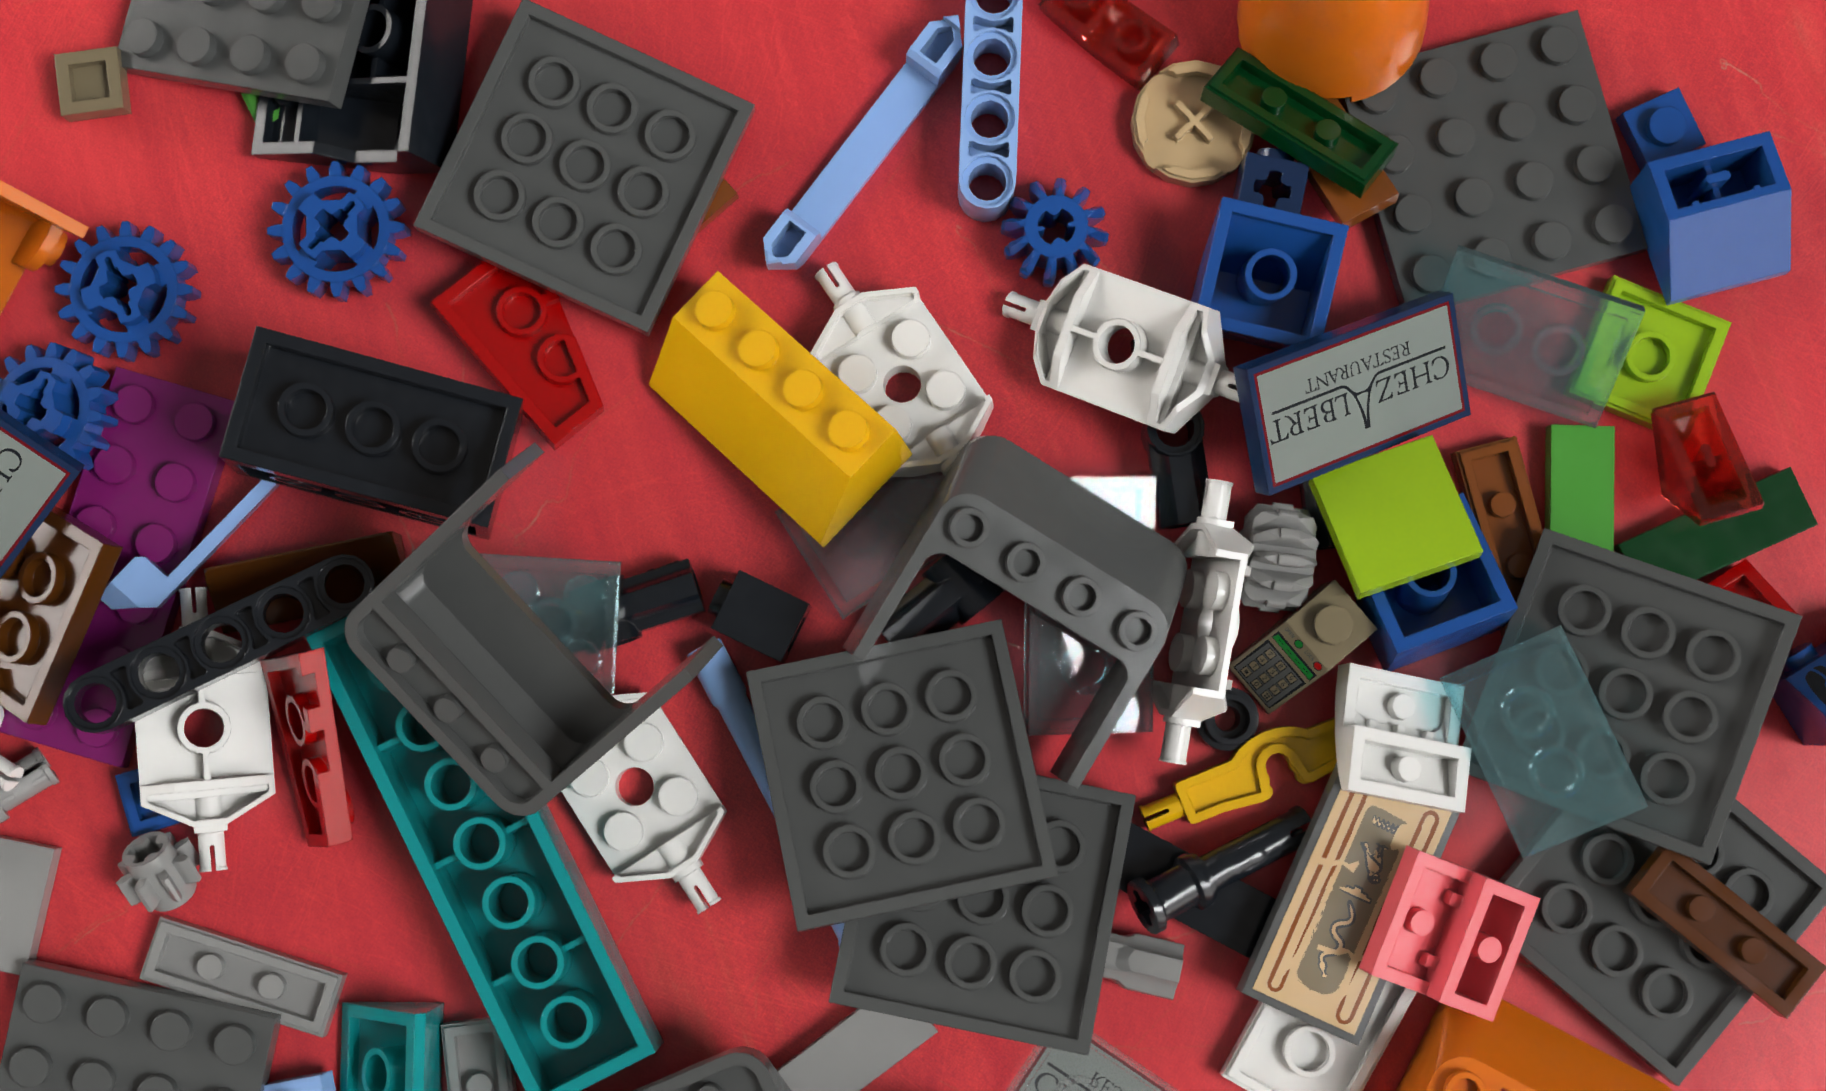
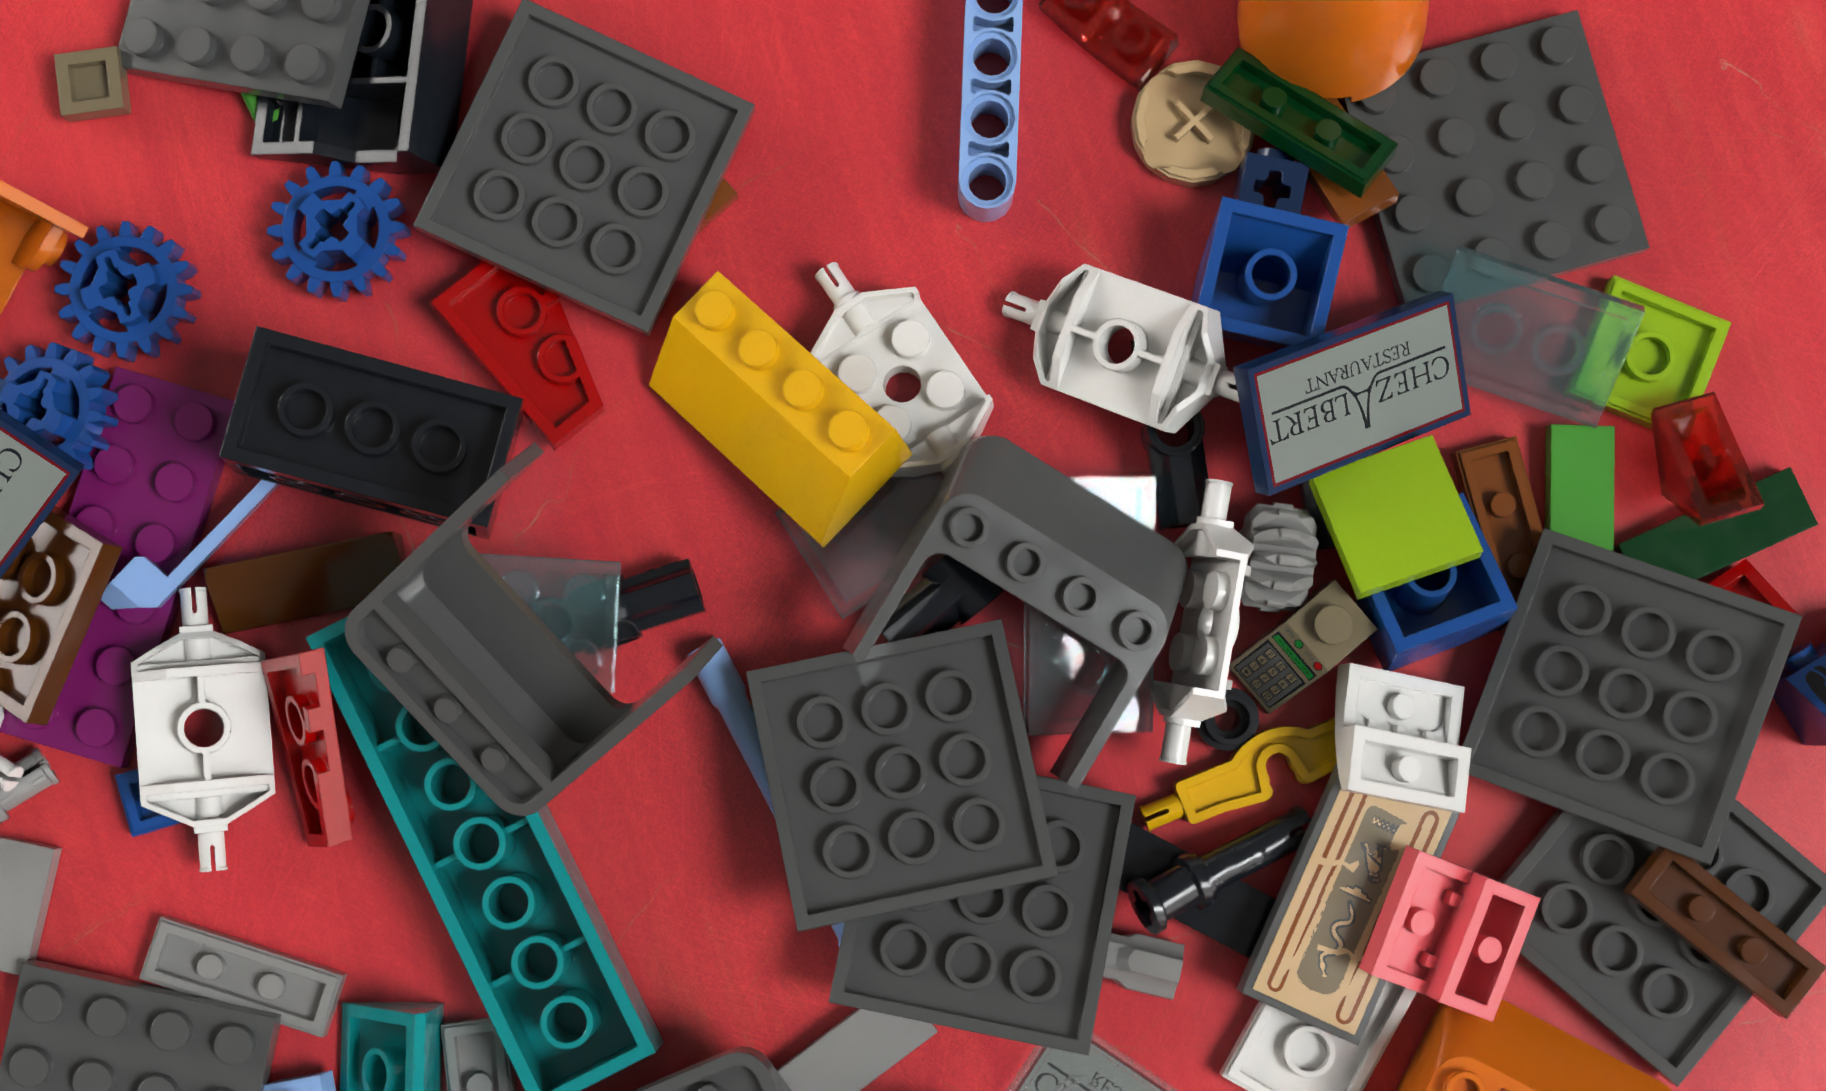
black beam [63,554,375,734] -> none
light grey gear [116,831,202,912] -> none
white plate [561,692,727,914] -> none
black brick [708,570,812,664] -> none
light blue piece [763,15,962,270] -> none
blue gear [1001,178,1109,288] -> none
clear light blue tile [1439,625,1648,859] -> none
blue plate [1615,87,1706,171] -> none
blue slope [1630,131,1792,306] -> none

